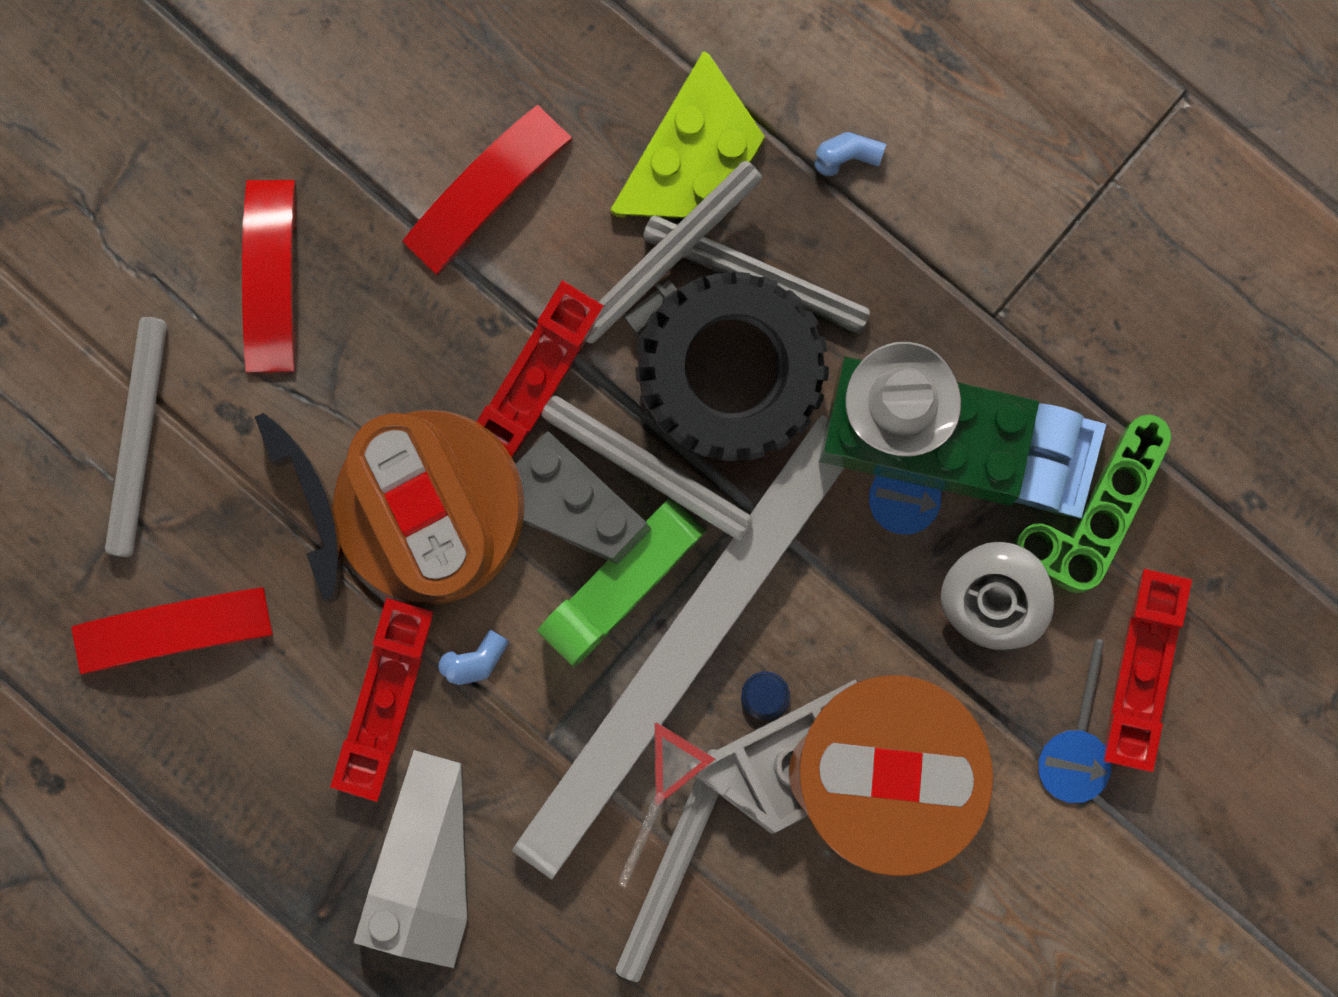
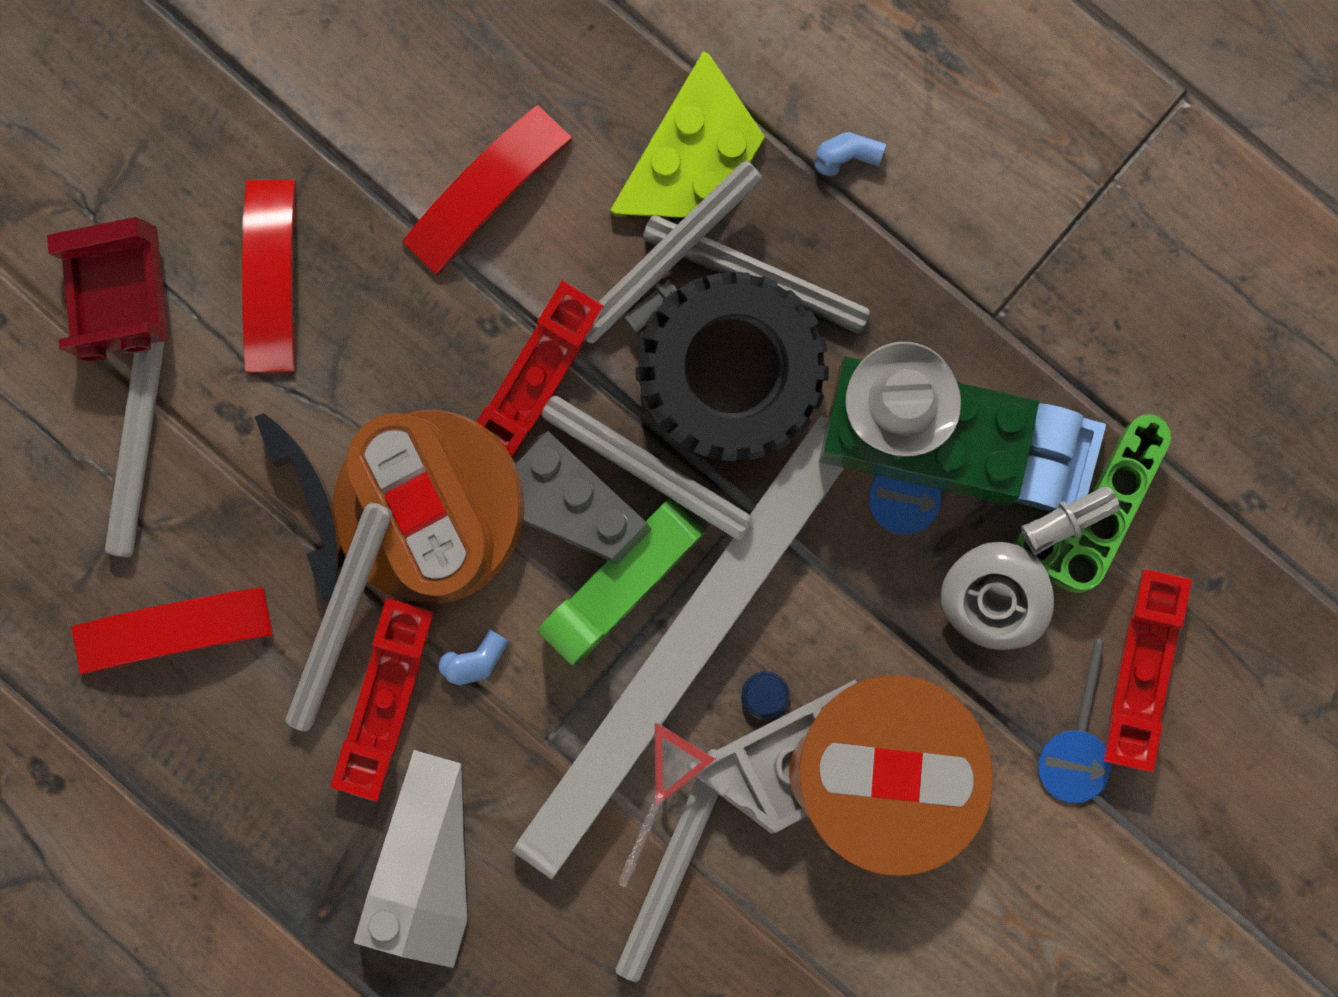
none -> dark red panel [47,217,169,362]
none -> light grey axle [285,502,392,732]
none -> light grey axle [1021,487,1120,555]

